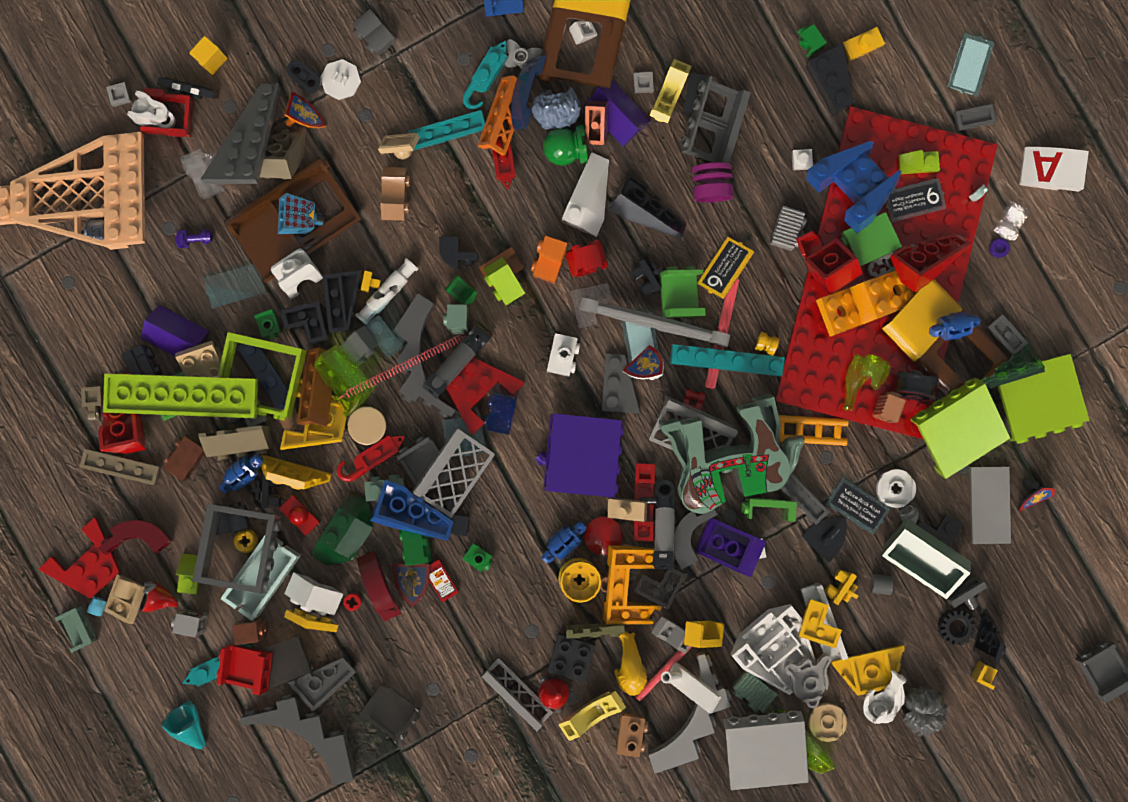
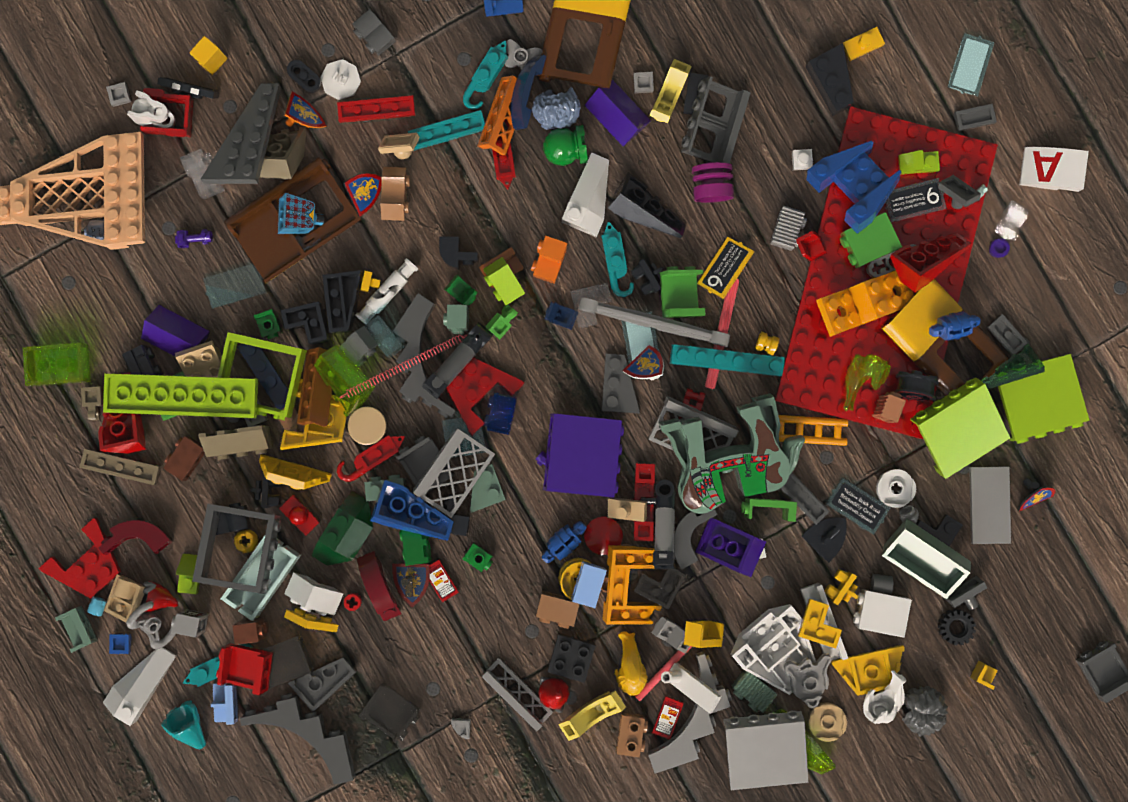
blue piece [219,454,263,493] -> none
white piece [271,249,323,299] -> none
white brick [547,333,580,377] -> none
red brick [565,240,608,277] -> none
olive wing [566,623,625,638] -> none
white slope [569,20,597,45] -> none
copper brick [585,100,608,145] -> none
green brick [797,24,827,58] -> none
red brick [805,238,863,295] -> none
black wedge [972,614,1006,663] -> none
none -> clear neon green brick [22,343,91,387]
none -> white wedge [103,647,177,726]
none -> blue plate [109,633,131,654]
none -> light grey piece [126,601,176,650]
none -> light blue panel [211,683,238,725]
none -> red plate [337,95,415,123]
none -> shield [343,173,382,217]
none -> light grey tile [451,718,471,739]
none -> sand green wing [470,464,506,513]
none -> bright green plate [485,305,518,340]
none -> medium nougat brick [536,590,579,629]
none -> dark blue bracket [545,301,579,330]
none -> light blue panel [571,561,607,608]
none -> teal plate [601,222,634,297]
none -> tile [652,696,684,740]
none -> white panel [853,589,912,638]
none -> dark grey tile [938,175,981,209]

